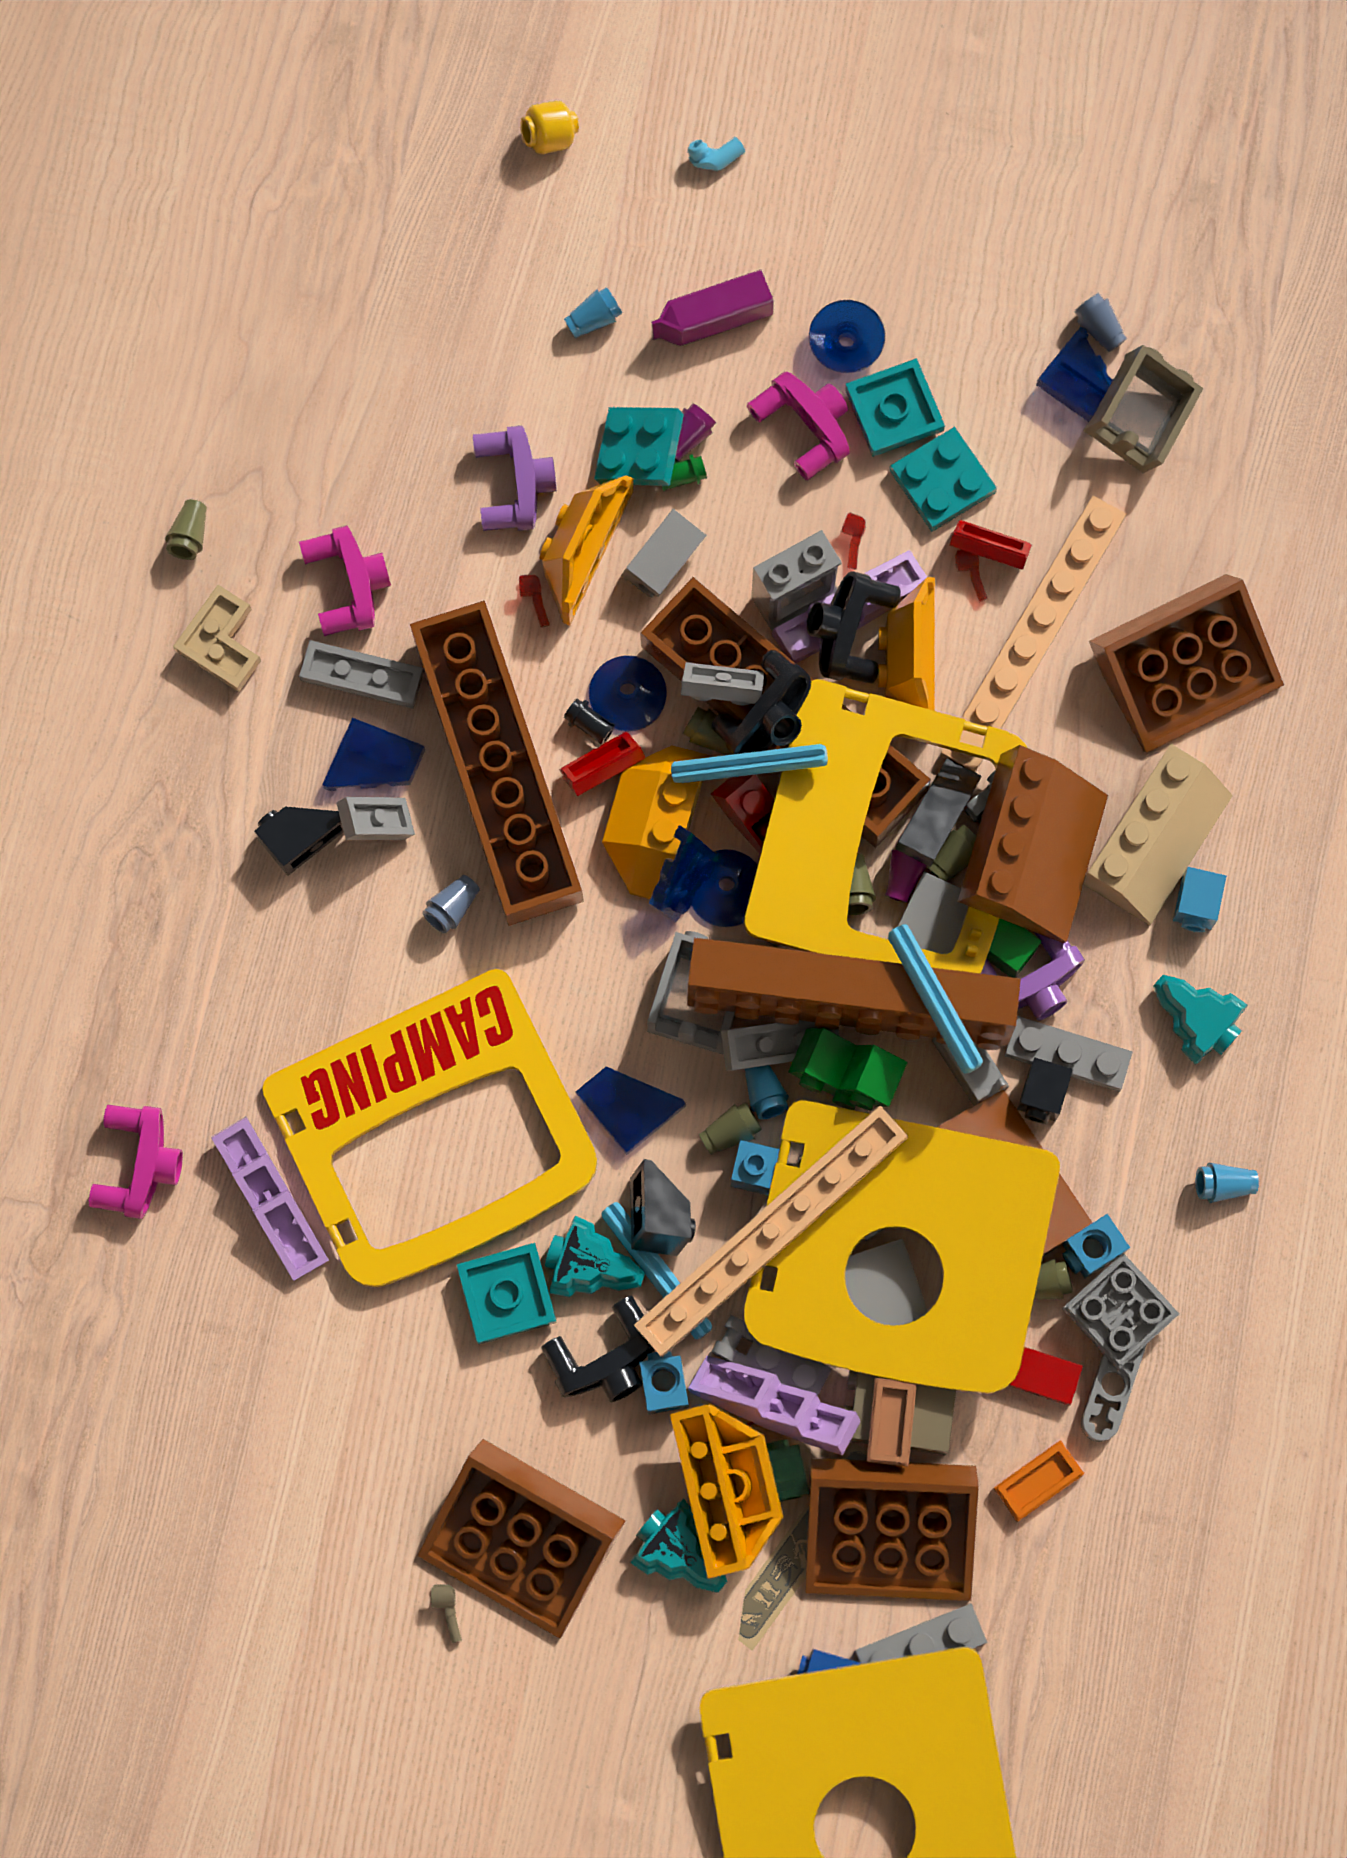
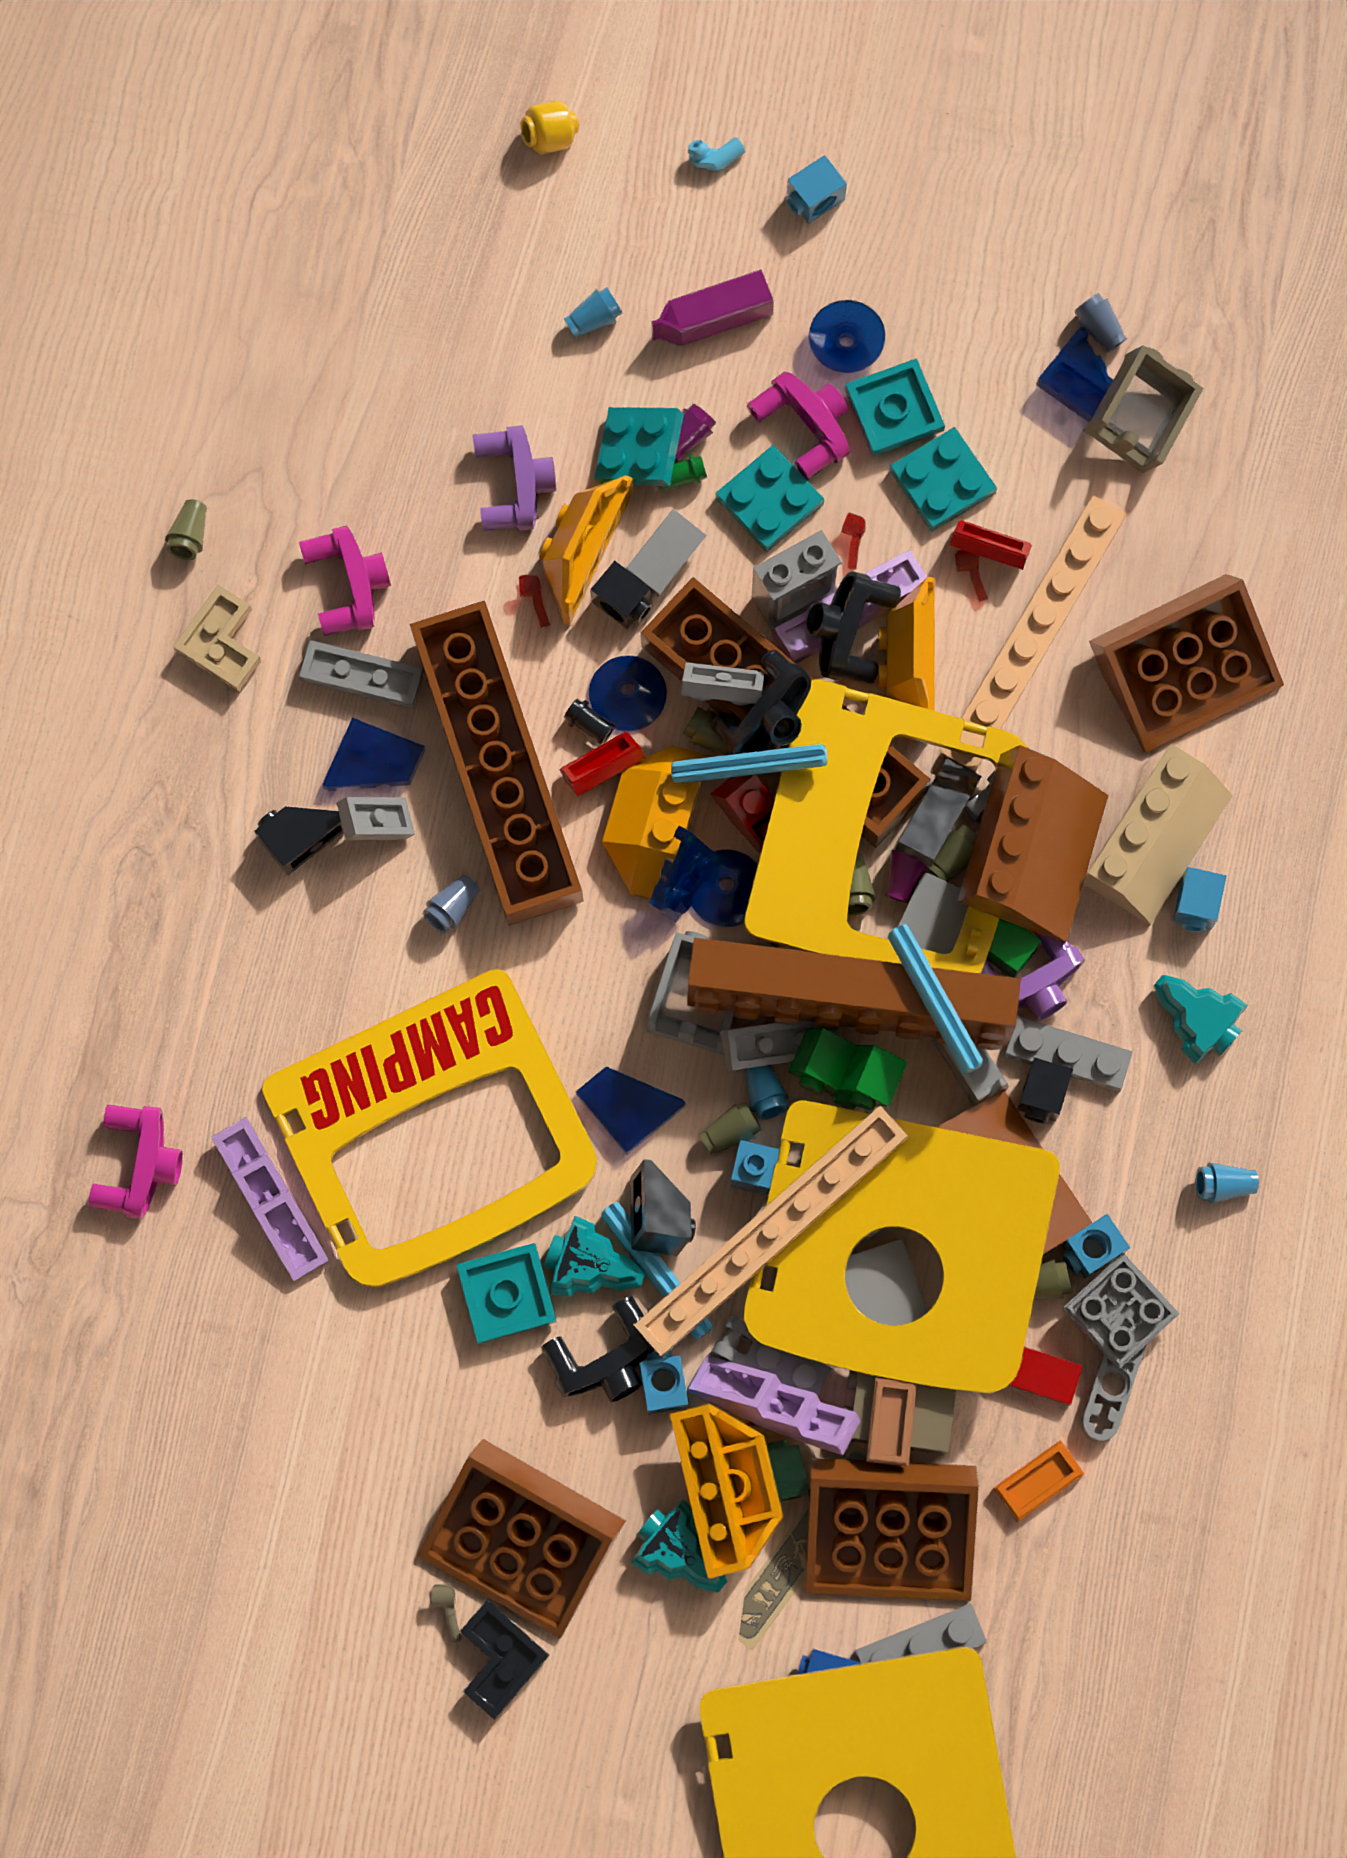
none -> black plate [460,1599,550,1720]
none -> black brick [590,560,653,629]
none -> teal plate [715,445,825,553]
none -> dark azure brick [785,155,847,224]

